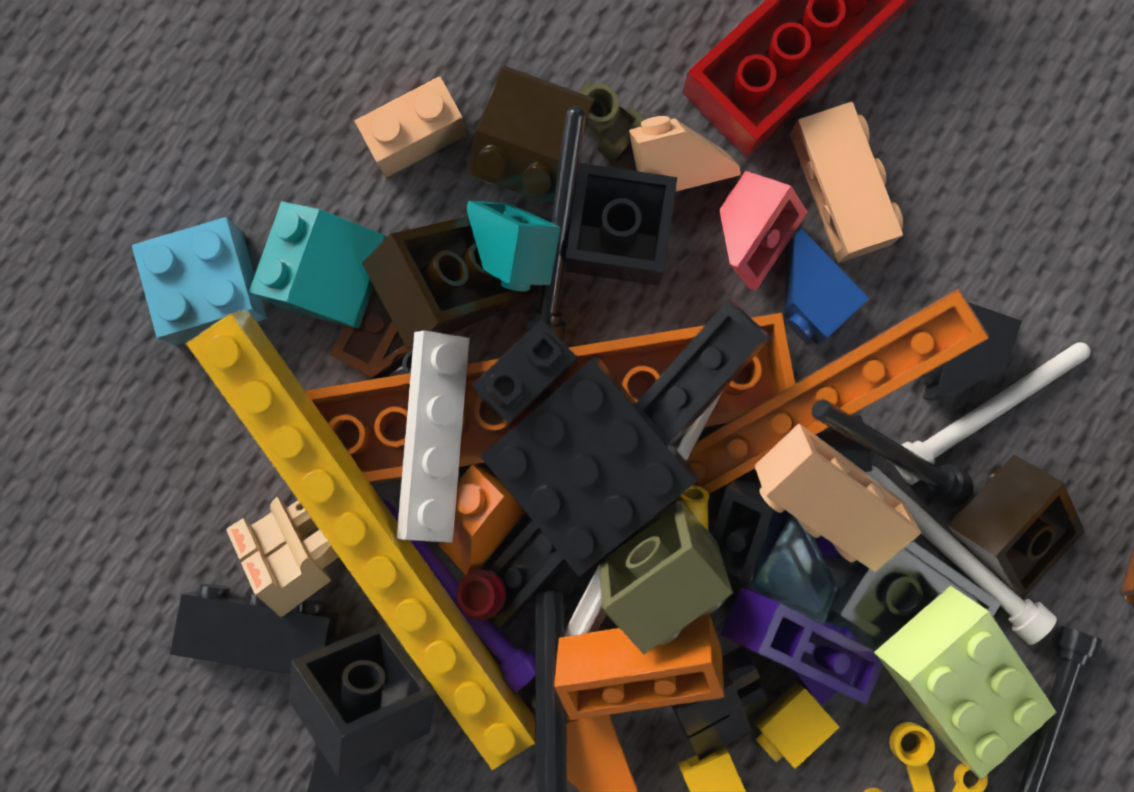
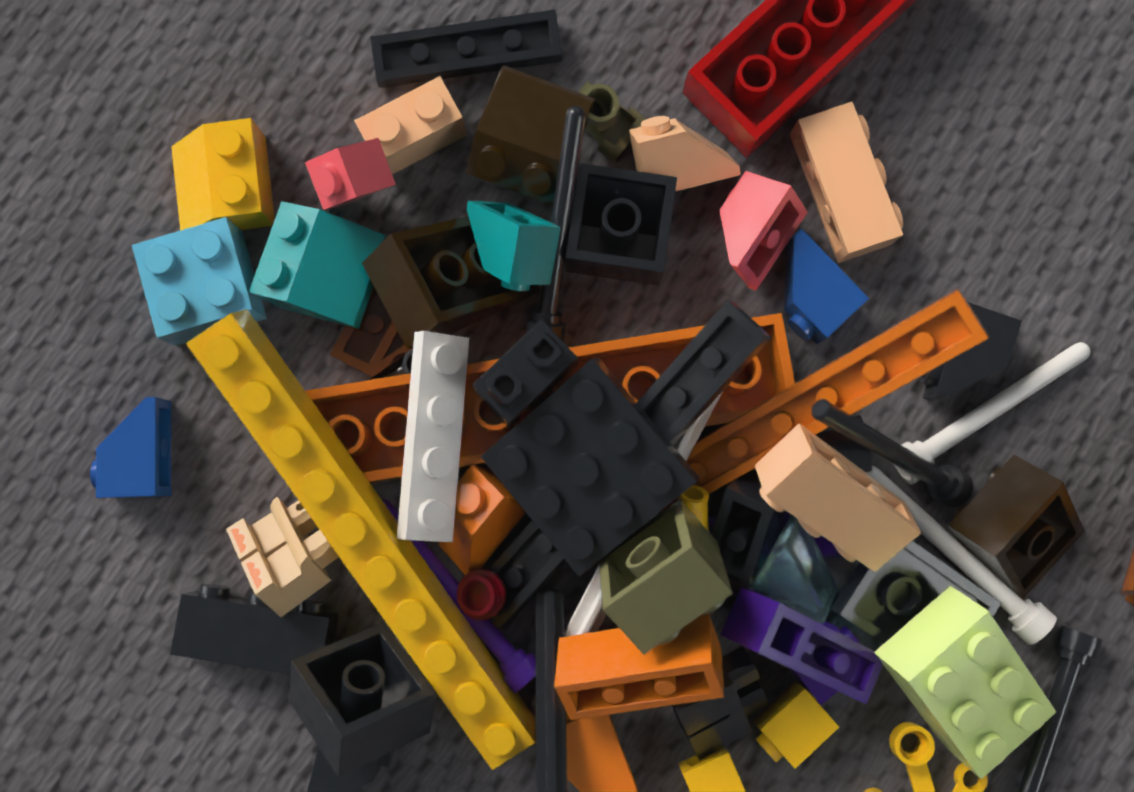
none -> blue slope [90,397,171,498]
none -> yellow slope [171,118,275,230]
none -> coral slope [305,138,396,211]
none -> black plate [370,9,563,88]

